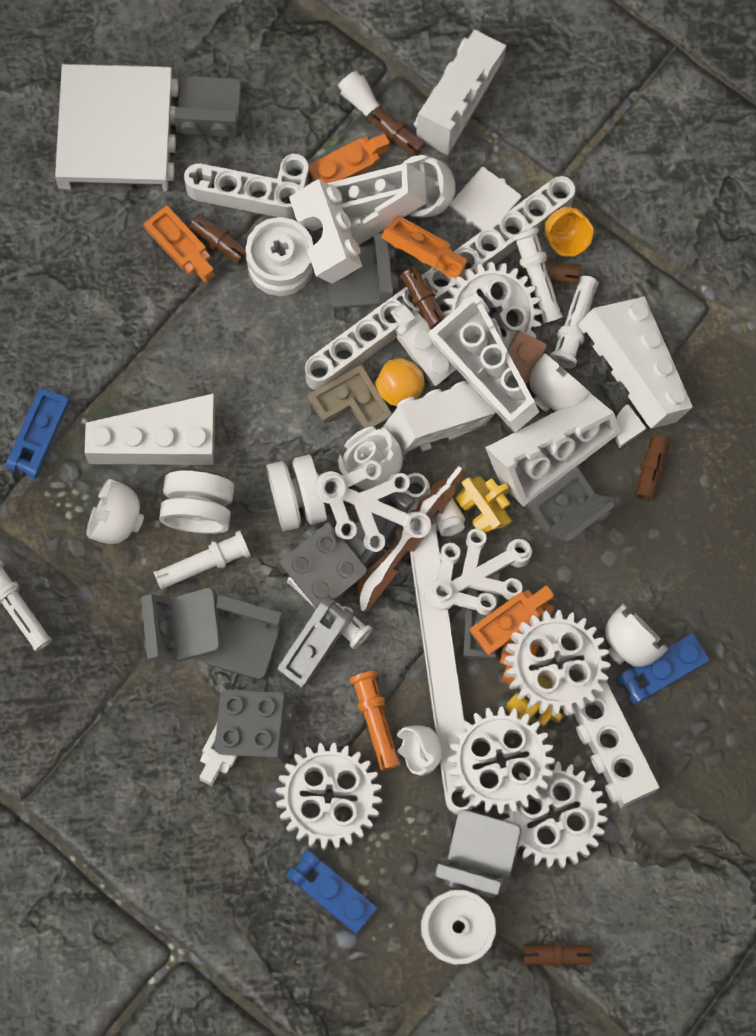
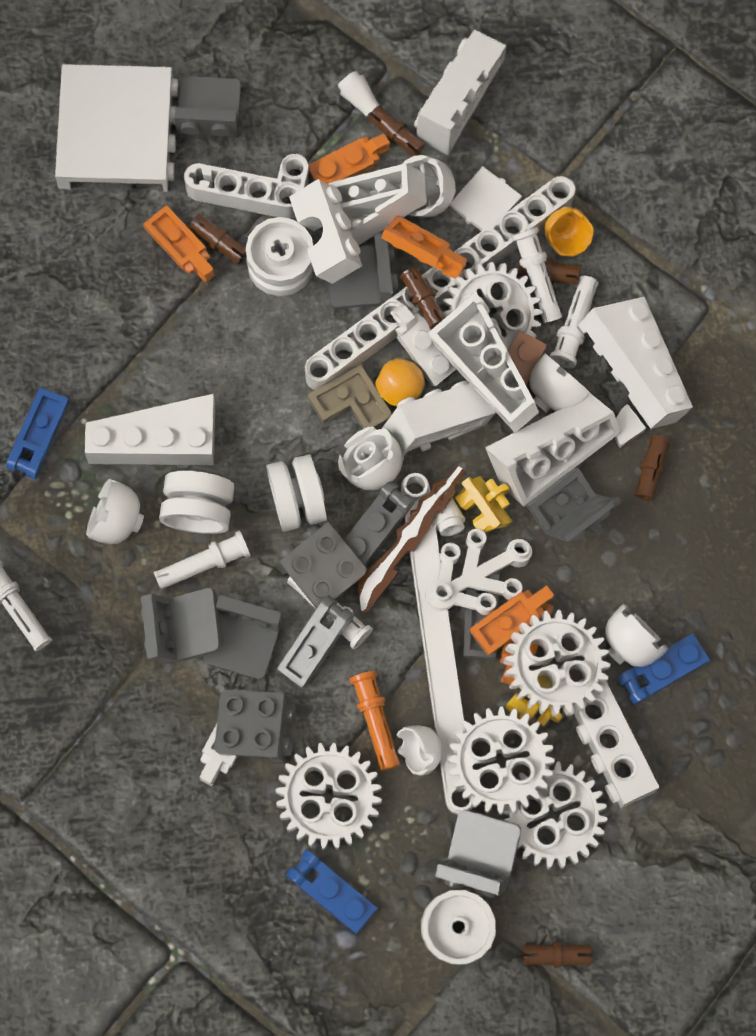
white plant [314,460,431,552] -> none

